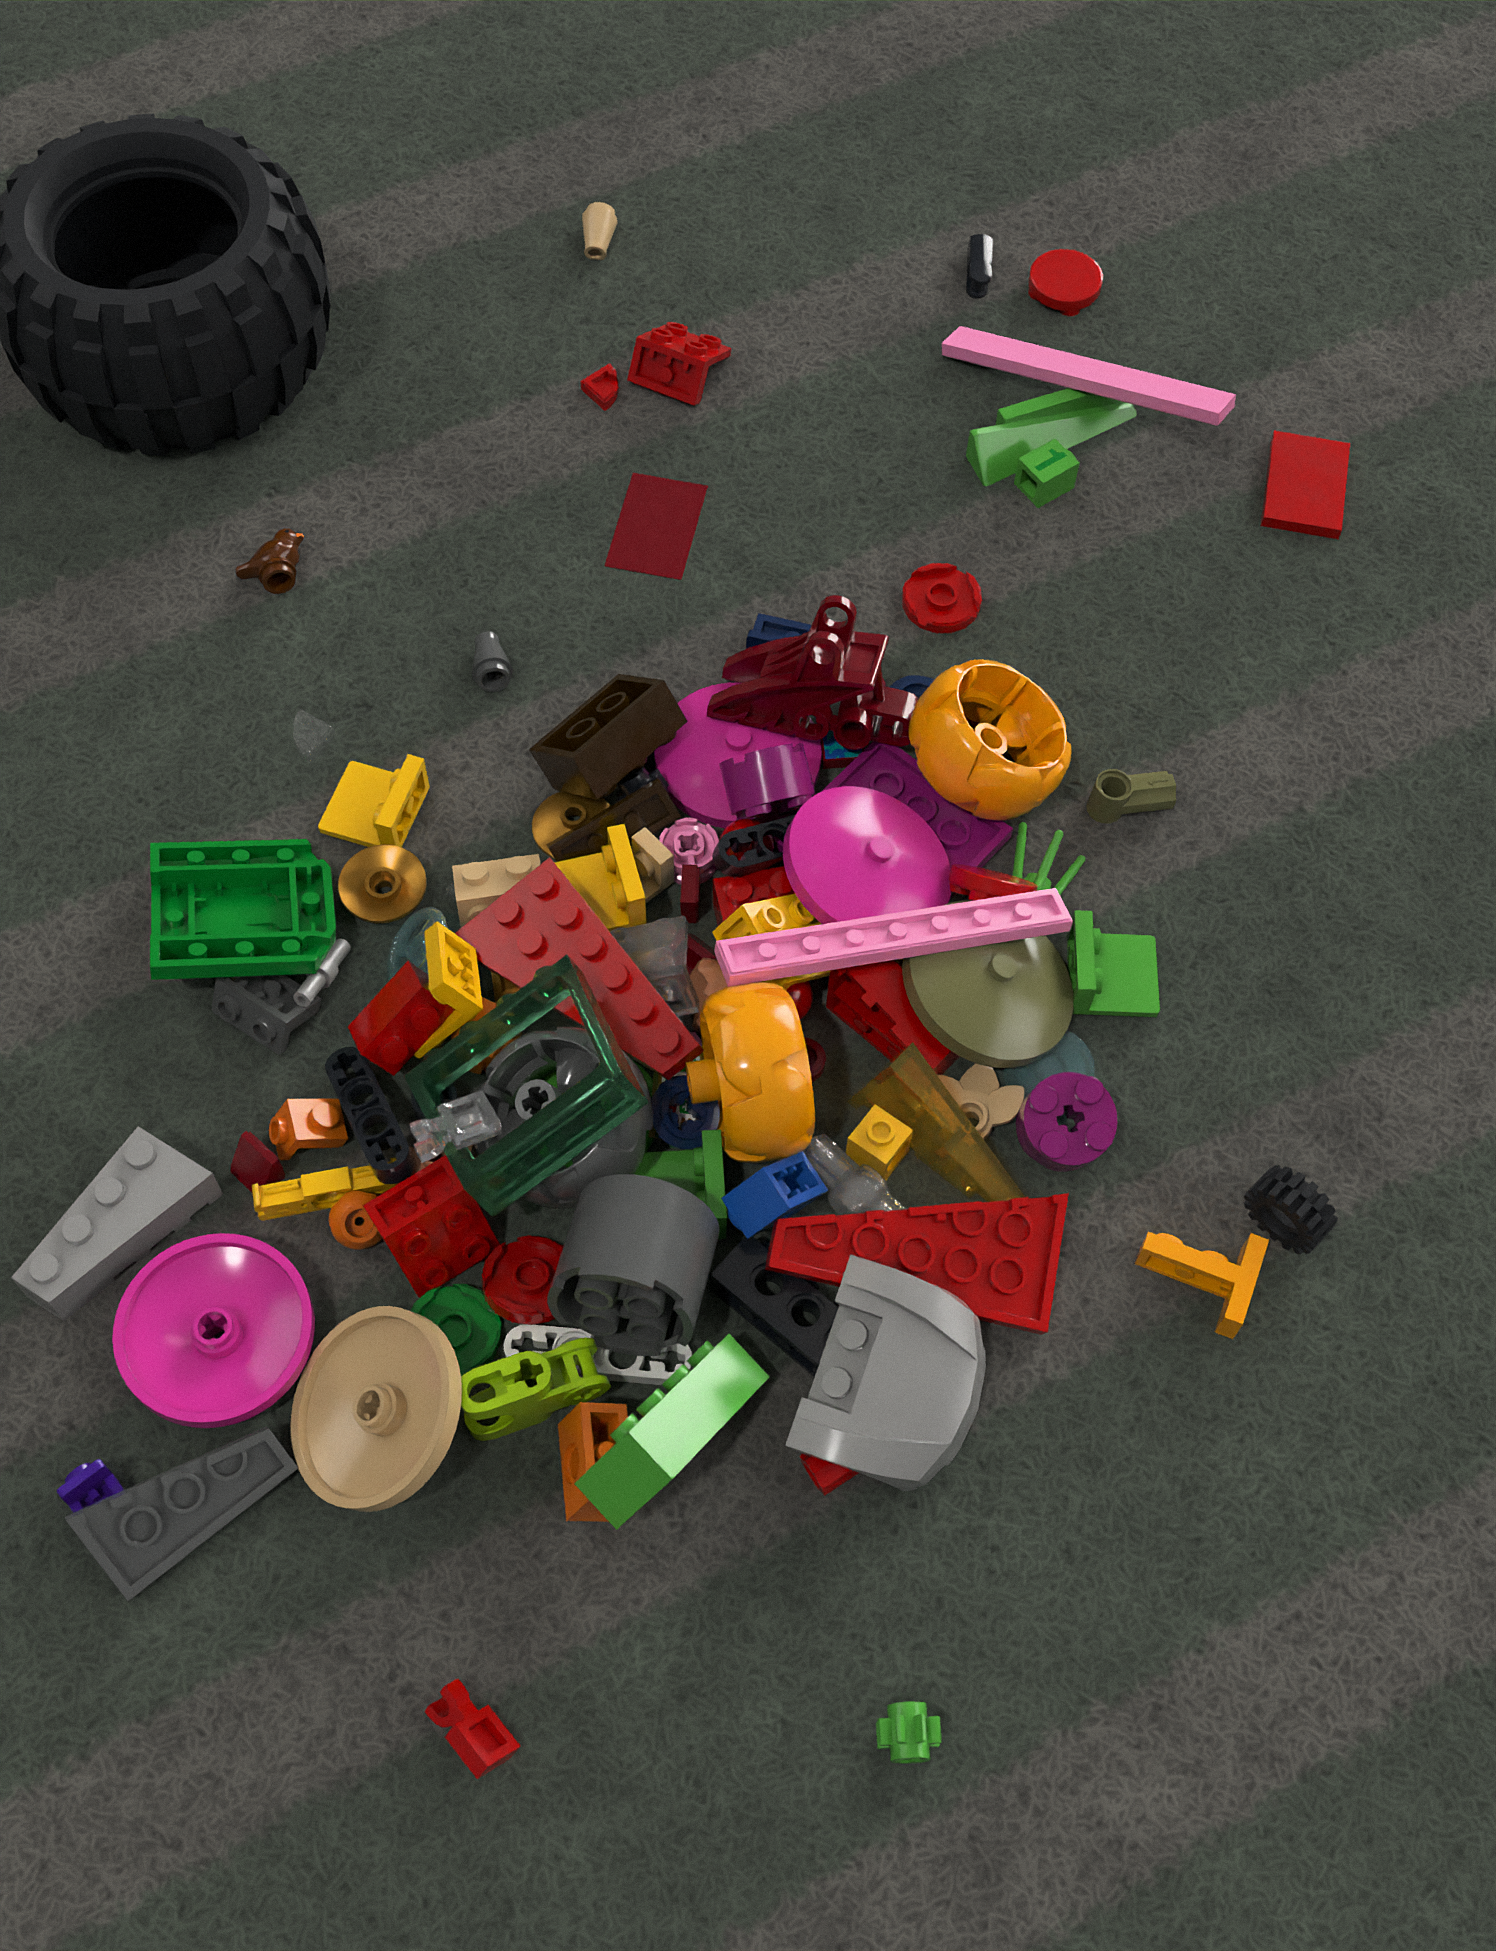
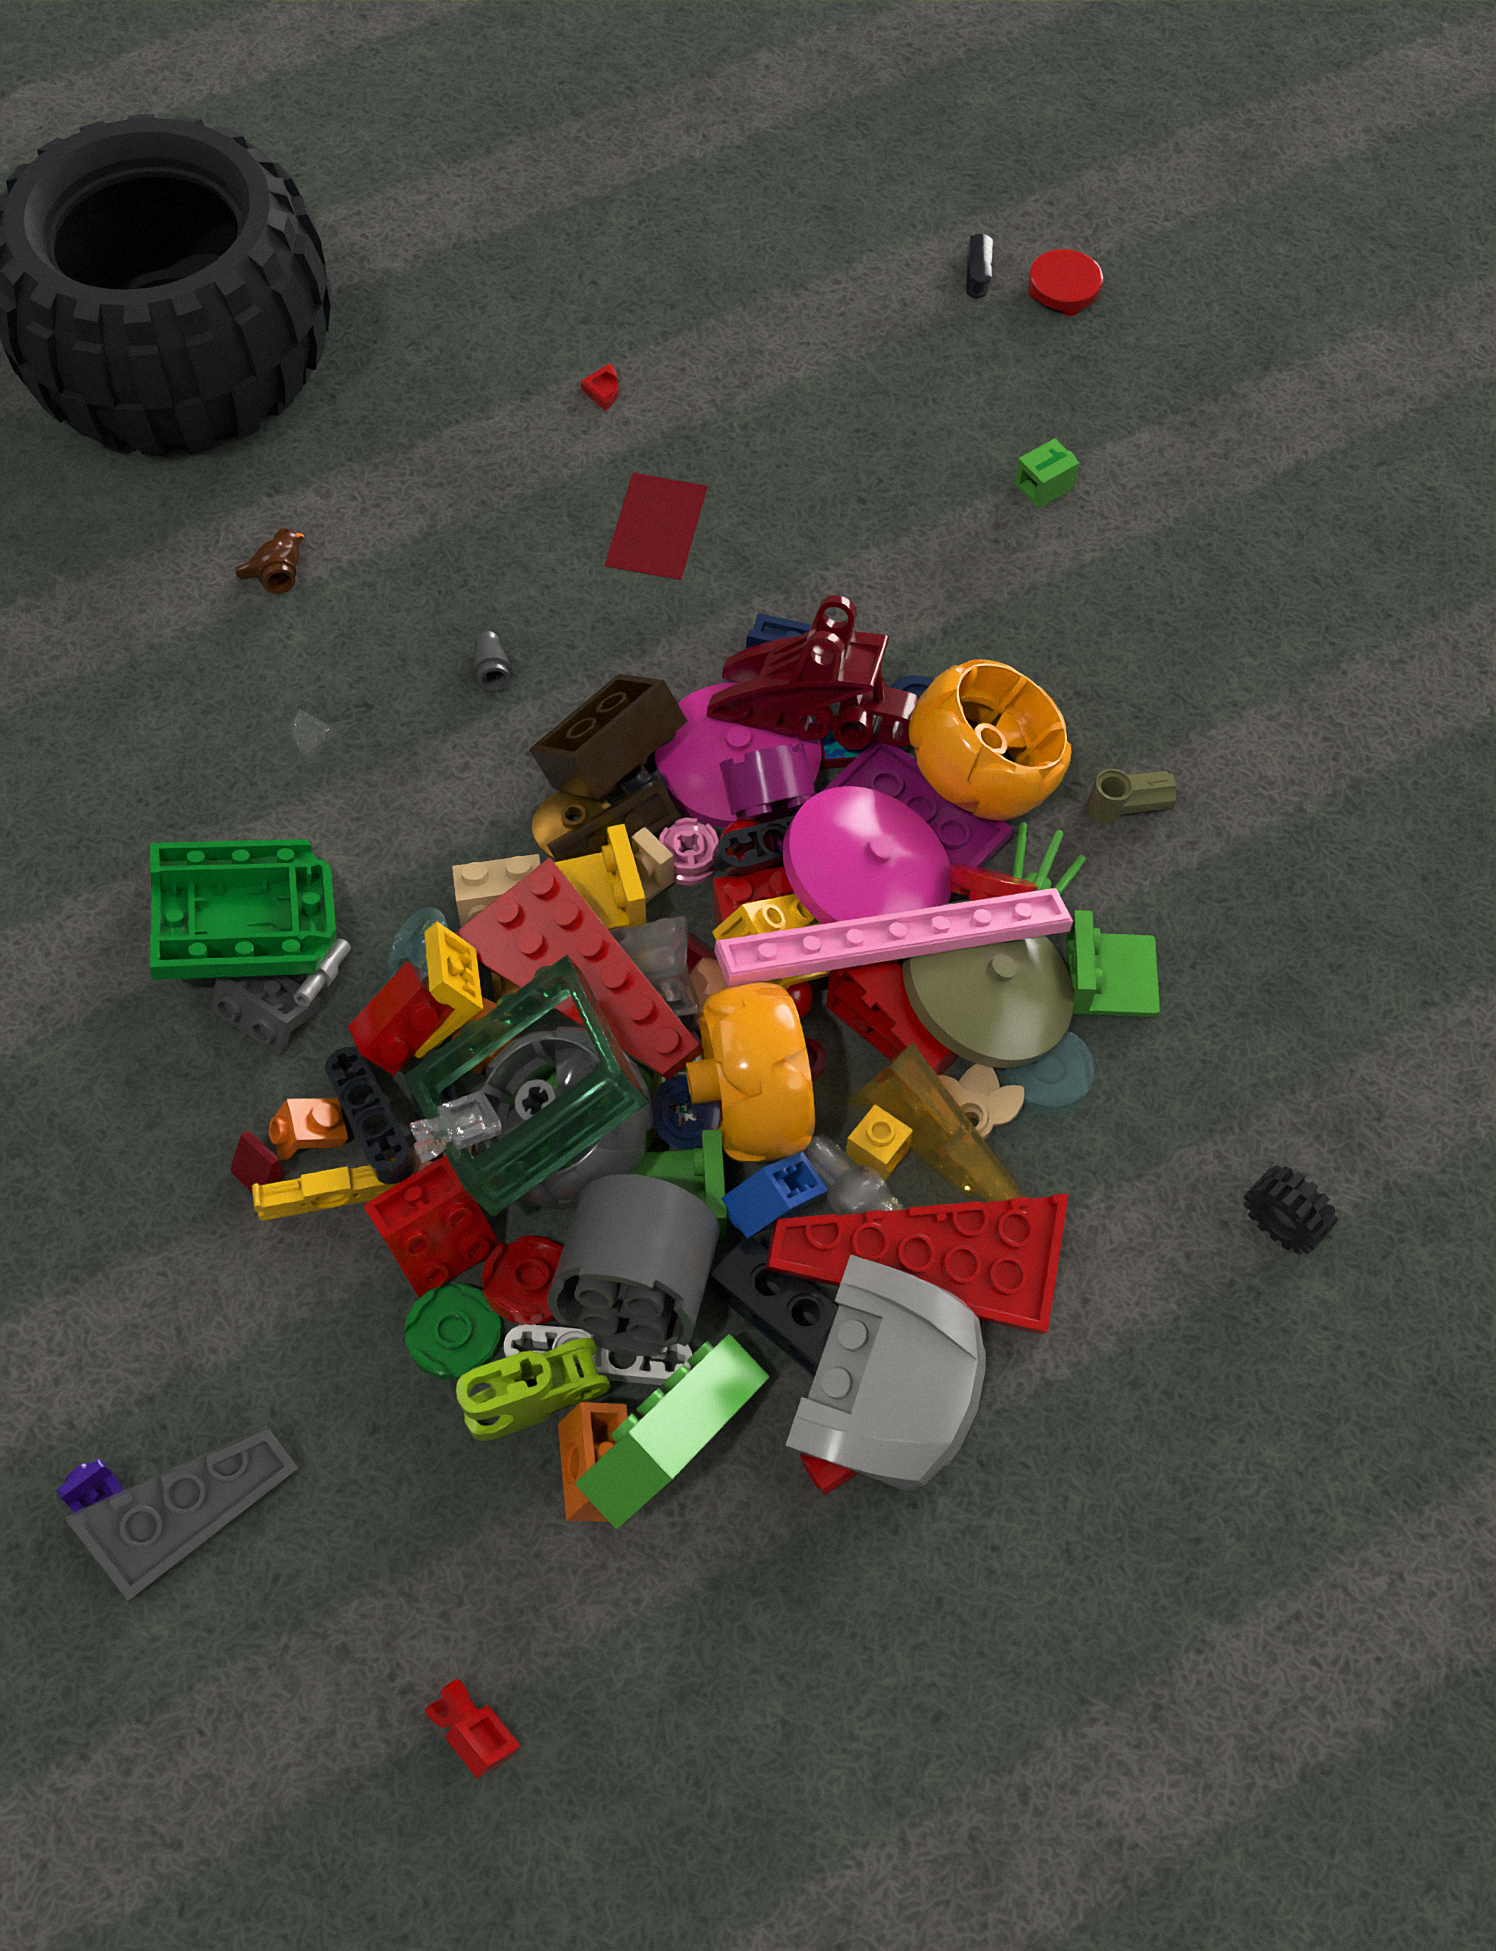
light grey wedge [11,1126,223,1321] -> none
dark pink dish [112,1233,315,1428] -> none
tan dish [291,1306,462,1512] -> none
yellow bracket [318,754,430,847] -> none
orange plate [329,1190,382,1250] -> none
pearl gold dish [338,844,427,923] -> none
tan cone [582,202,618,260] -> none
red bracket [627,322,732,406] -> none
dark red tile [680,864,700,924] -> none
bright green gear [876,1702,942,1764] -> none
red tile [902,563,982,633] -> none
bright pink tile [942,326,1236,426] -> none
bright green wedge [966,388,1137,486] -> none
magenta brick [1016,1072,1117,1172] -> none
light orange bracket [1135,1231,1269,1339] -> none
red tile [1261,430,1350,539] -> none

